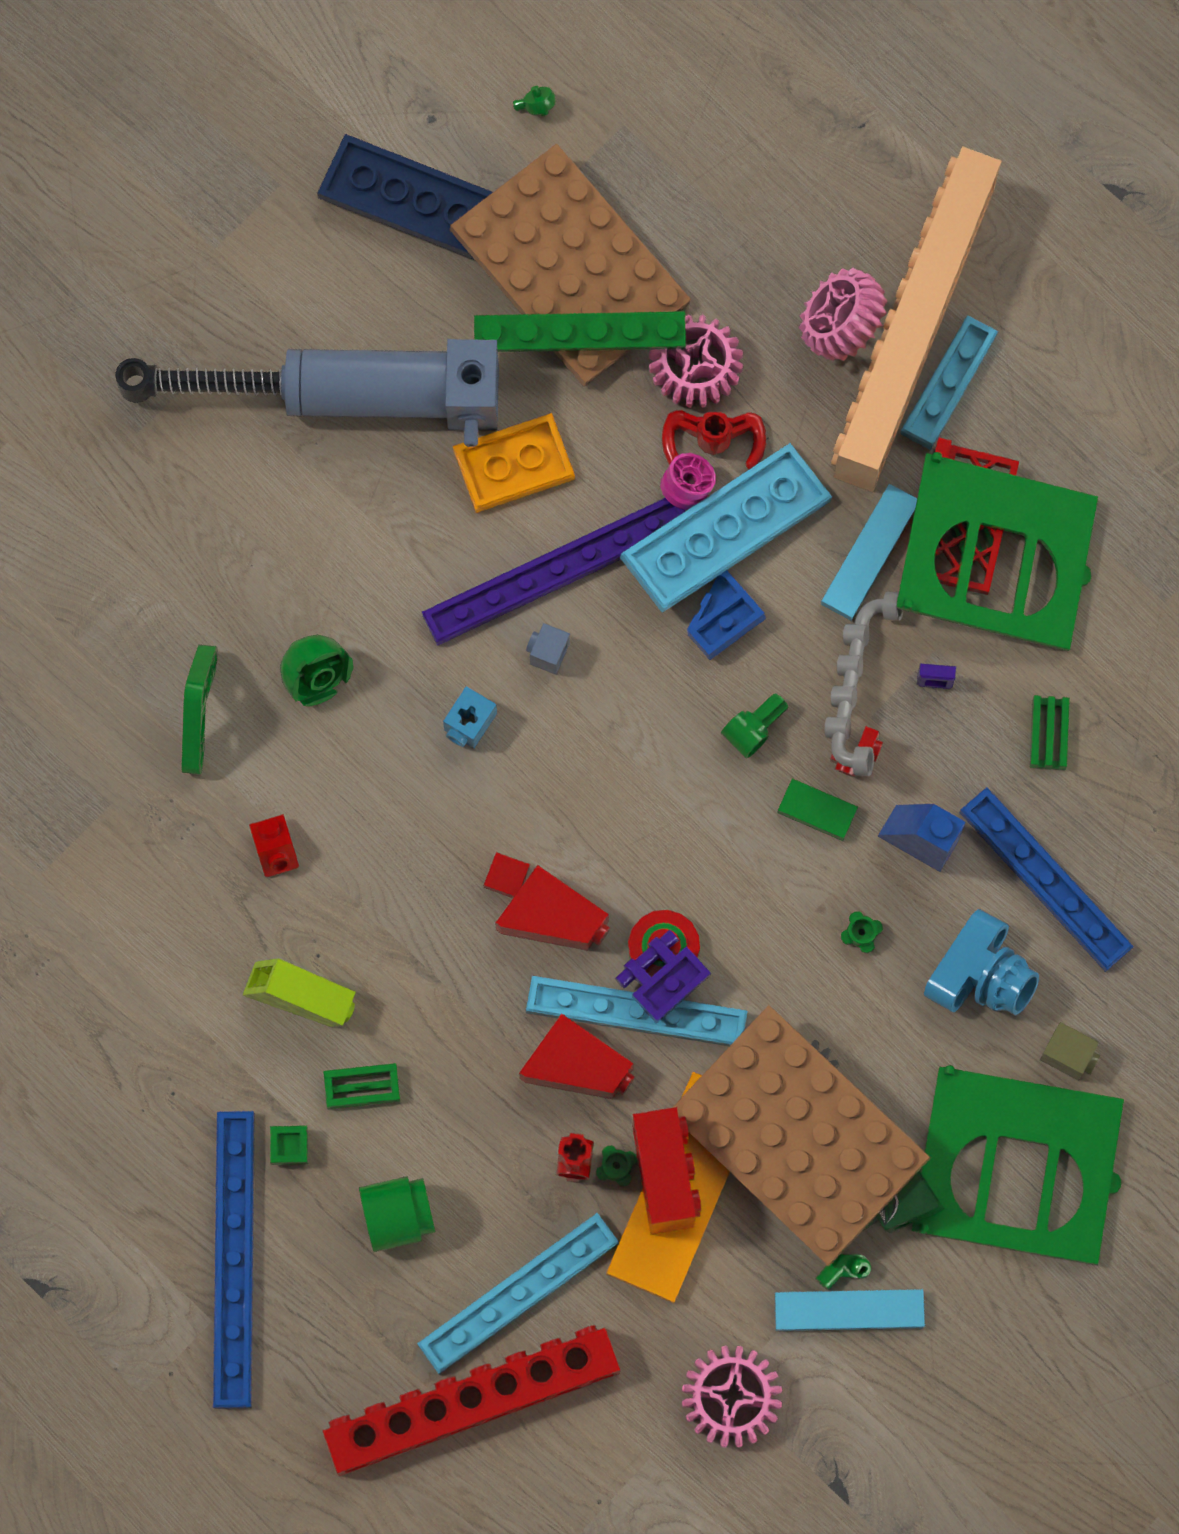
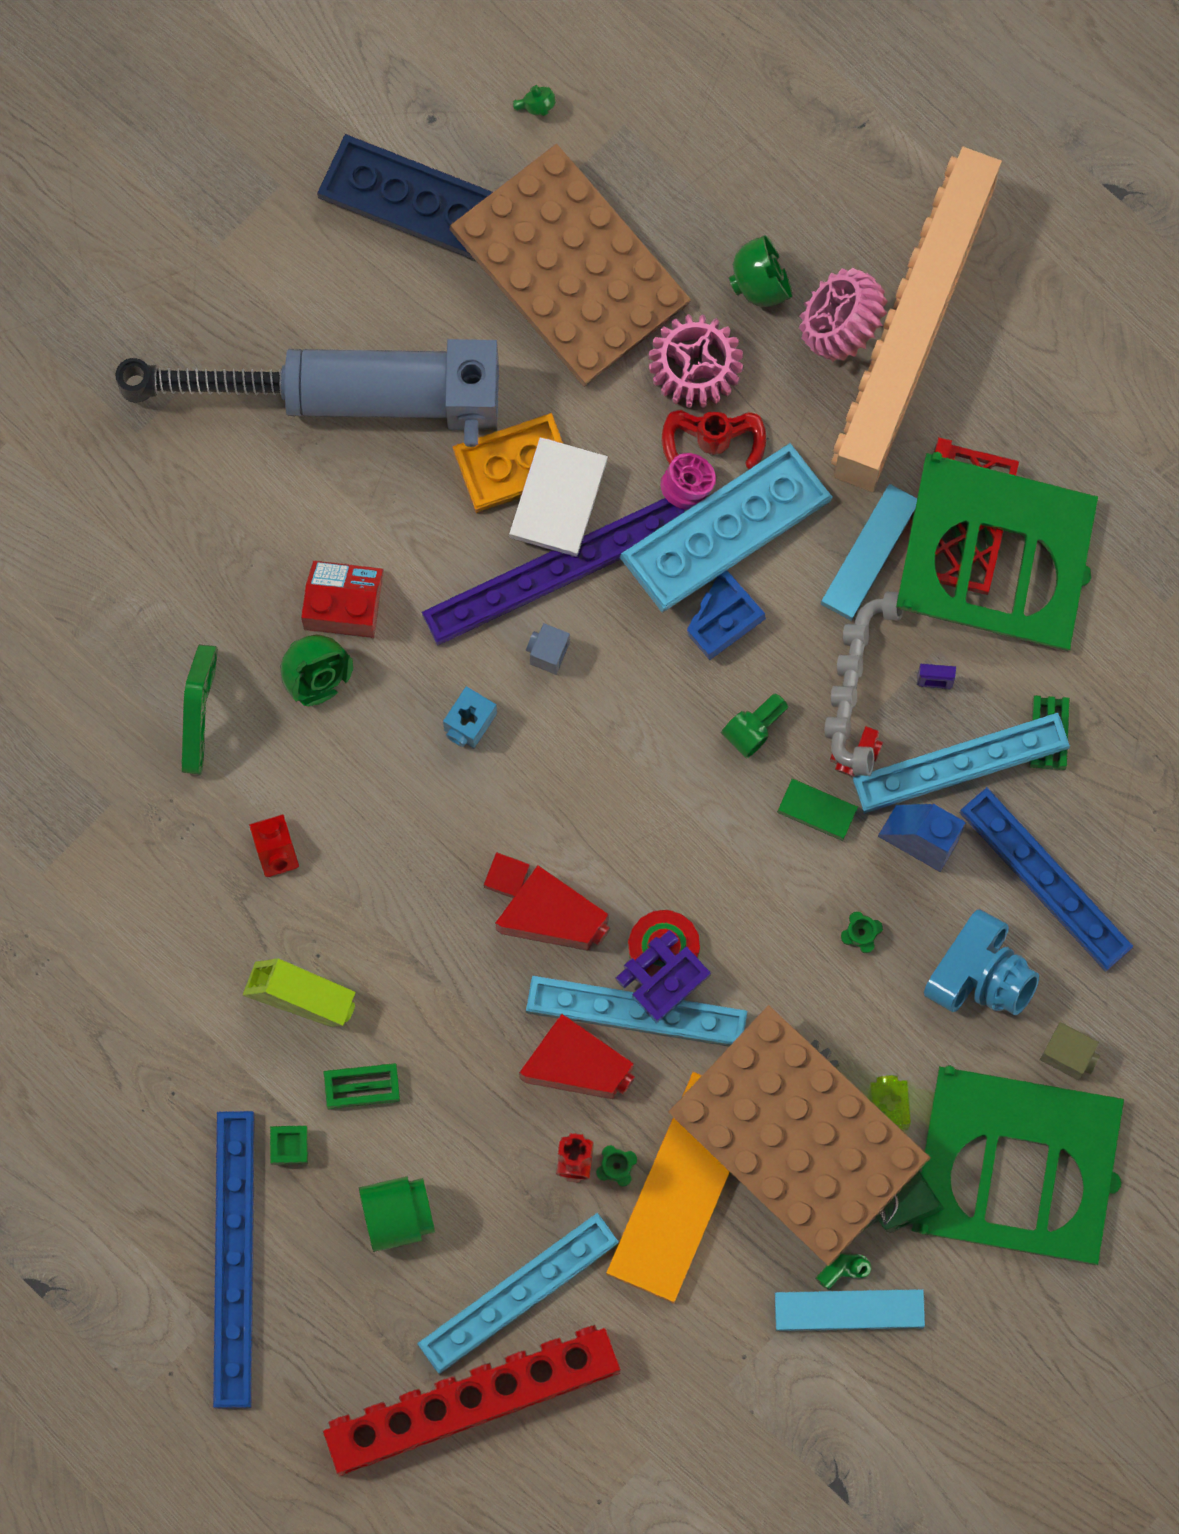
green plate [474,311,686,352] -> none
red brick [632,1107,702,1235] -> none
bright pink gear [682,1346,782,1448] -> none
medium azure tile [900,315,998,450] -> none
none -> red slope [301,561,384,638]
none -> white tile [509,437,608,557]
none -> green cylinder [729,235,793,307]
none -> medium azure tile [853,713,1070,813]
none -> clear neon green brick [868,1075,911,1130]

